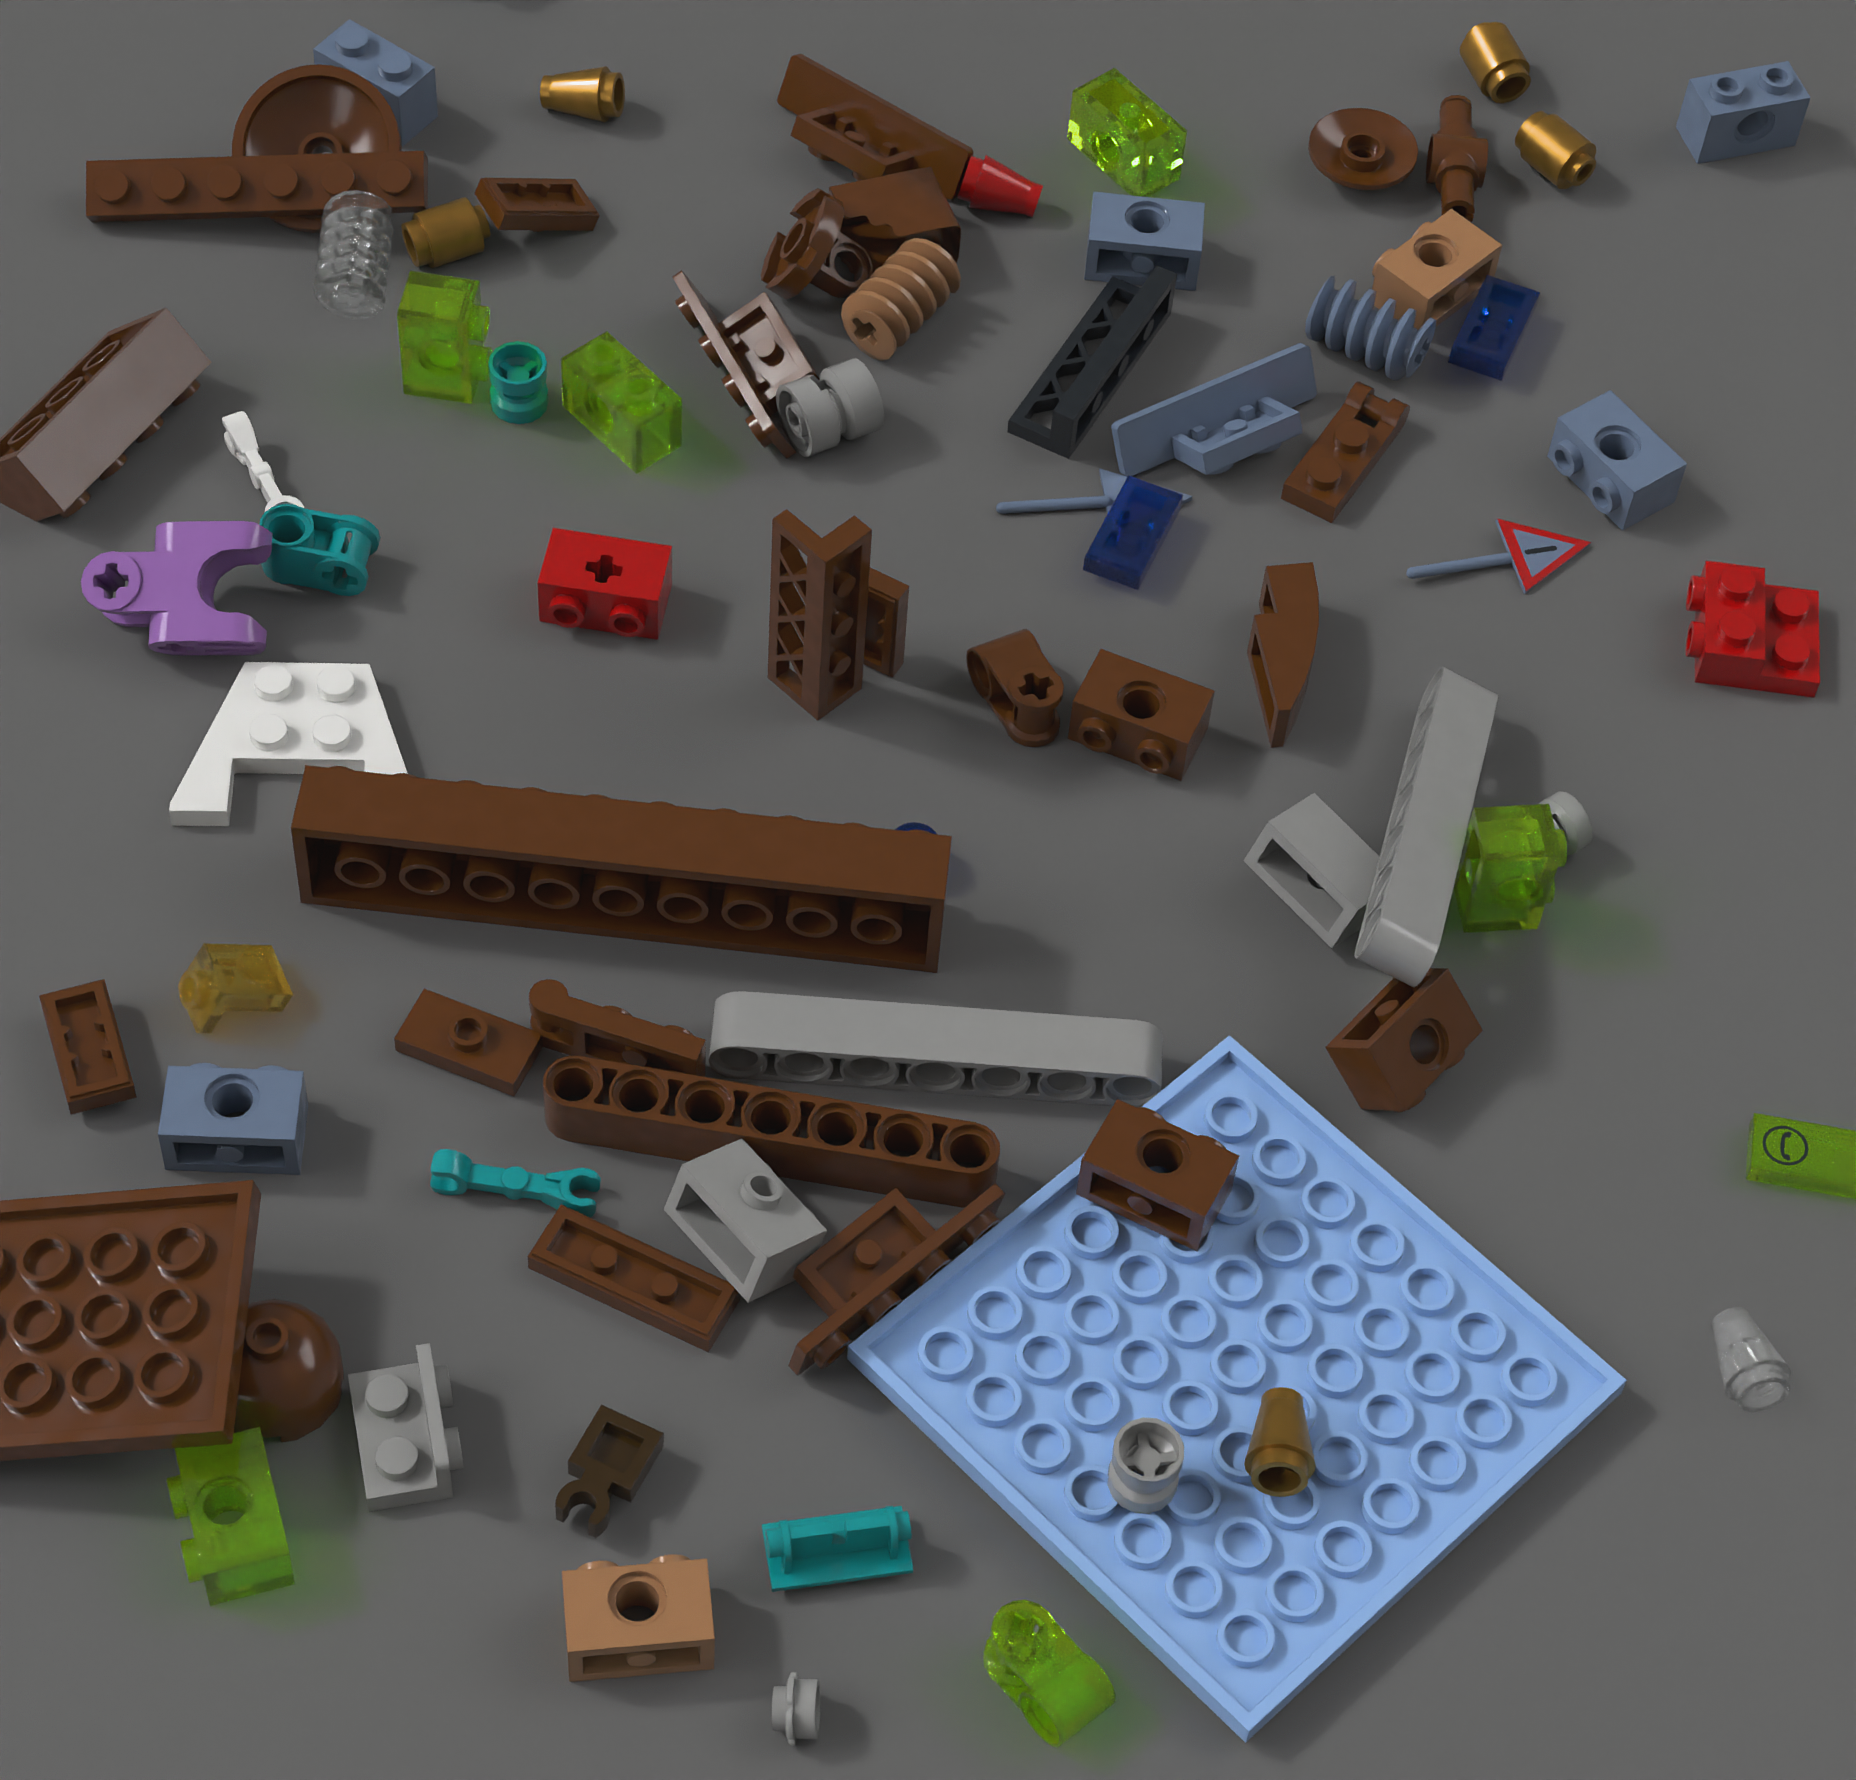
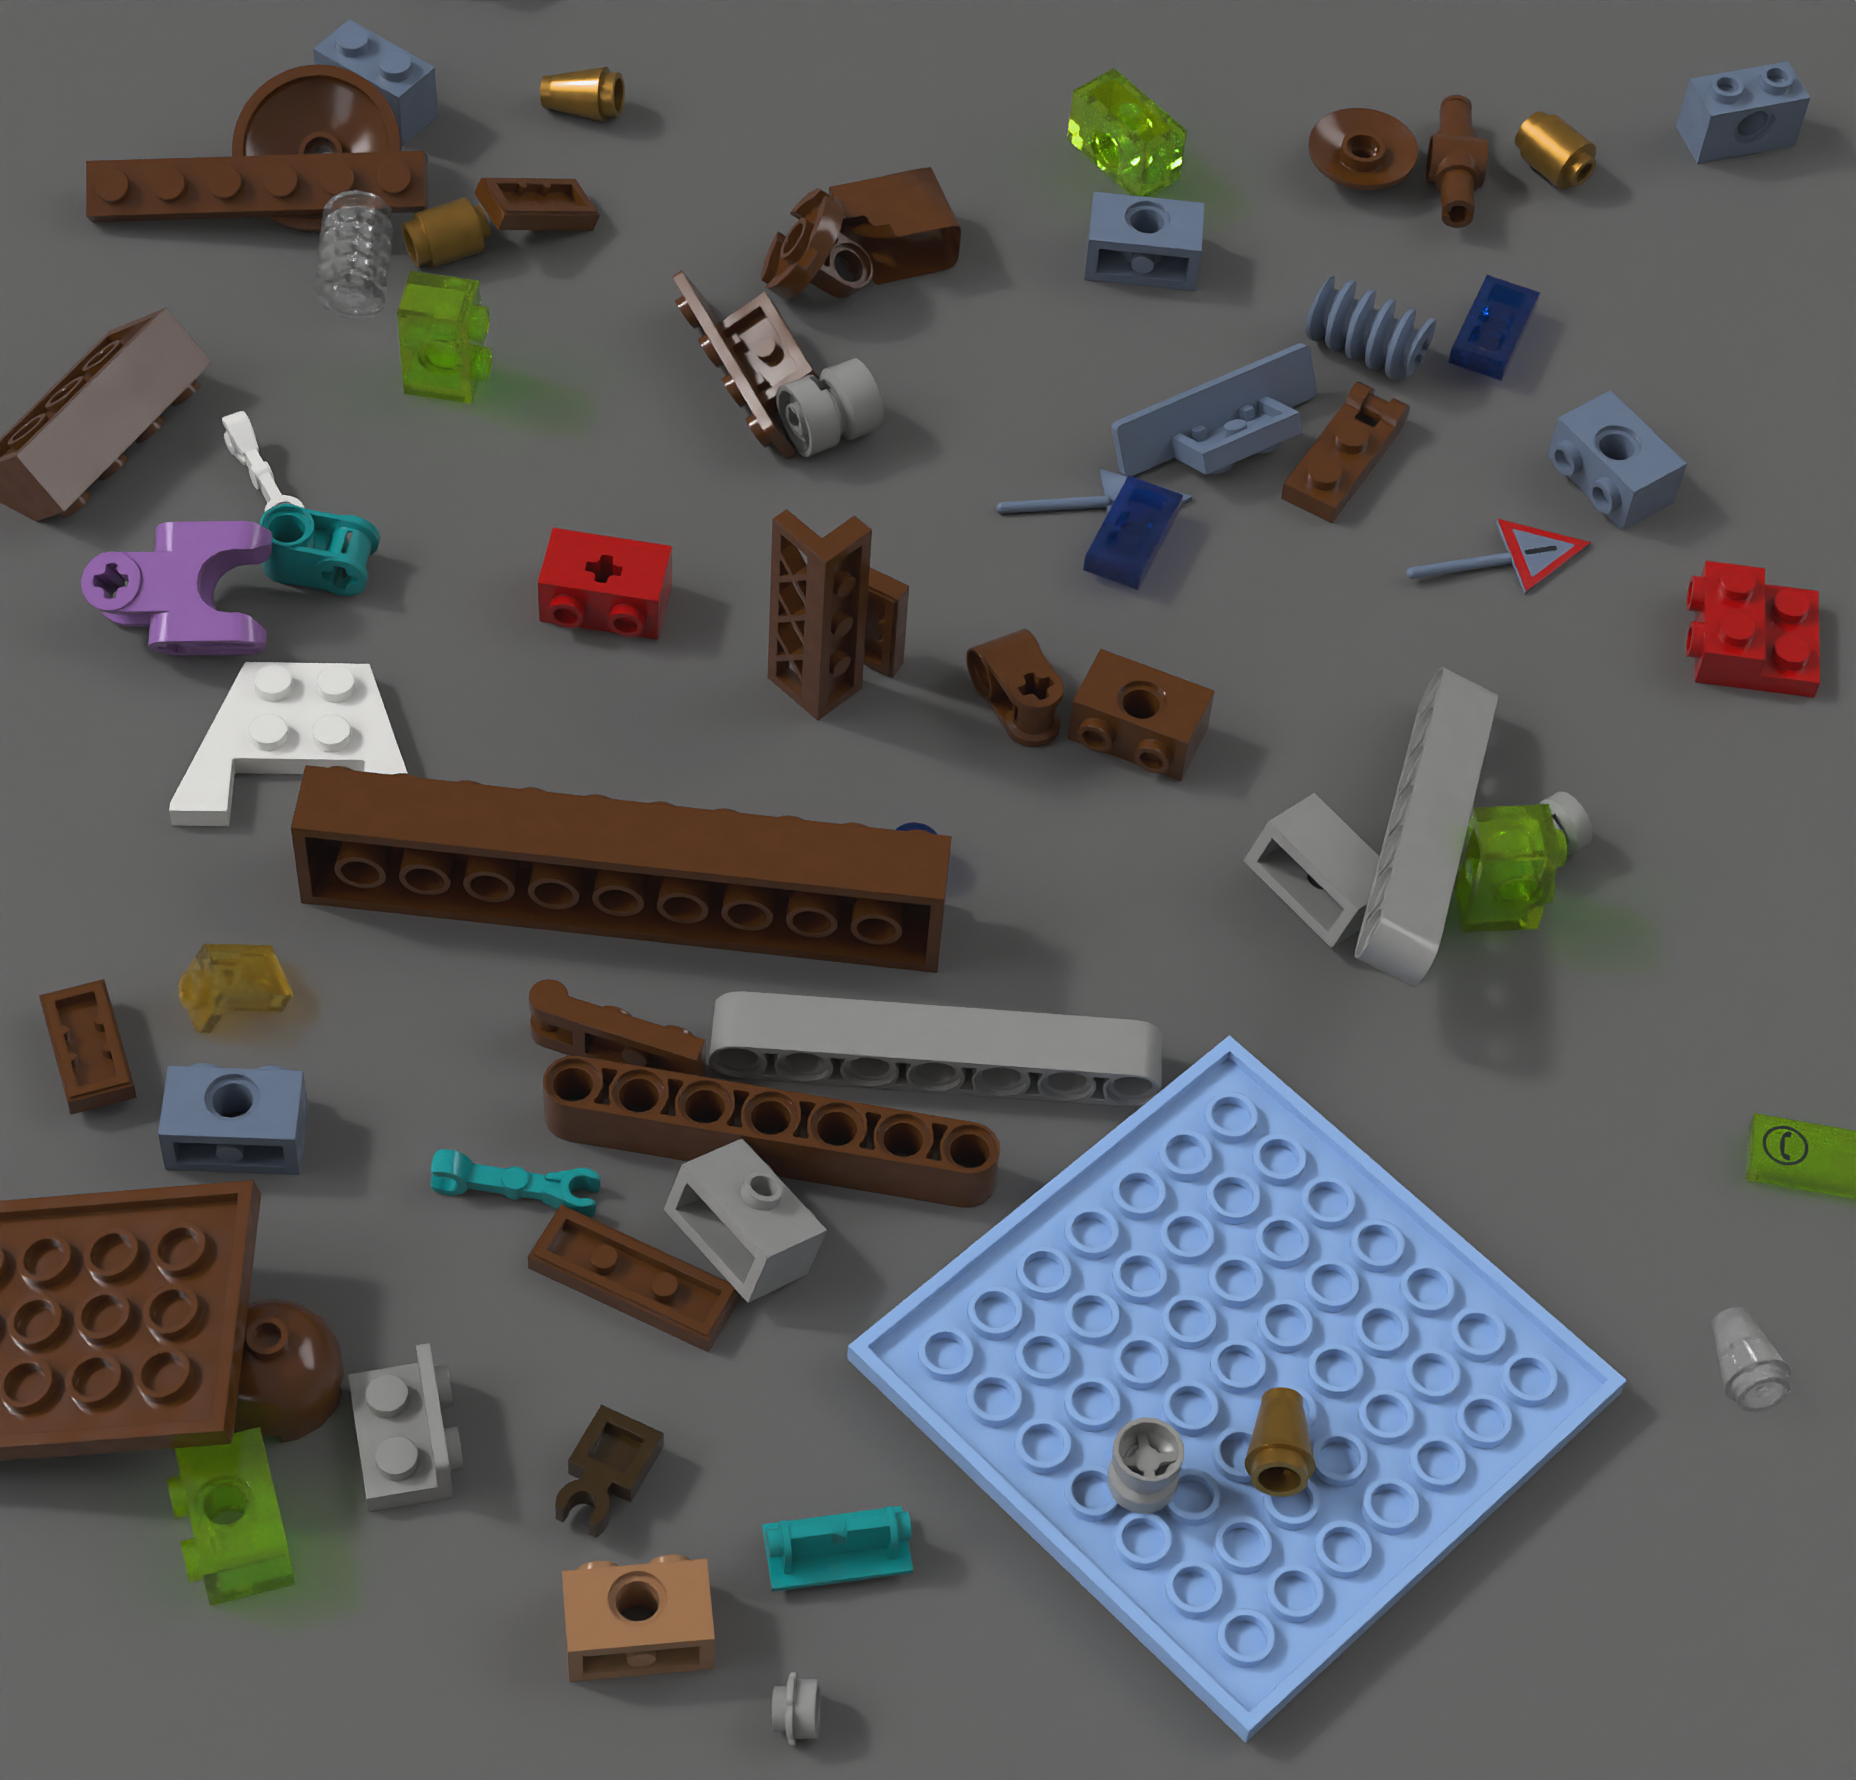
reddish brown plate [394,988,543,1097] -> none
teal wheel [488,341,549,424] -> none
clear neon green brick [561,331,682,474] -> none
reddish brown bracket [777,54,974,200] -> none
reddish brown bracket [788,1183,1005,1376] -> none
medium nougat piece [841,238,961,361] -> none
red cone [957,155,1043,217] -> none
clear neon green piece [983,1600,1116,1748] -> none
black fence [1007,266,1177,459] -> none
reddish brown brick [1076,1099,1239,1251] -> none
reddish brown slope [1247,562,1319,748] -> none
reddish brown brick [1325,968,1483,1112] -> none
medium nougat brick [1372,209,1502,330] -> none
pearl gold brick [1460,22,1531,103] -> none

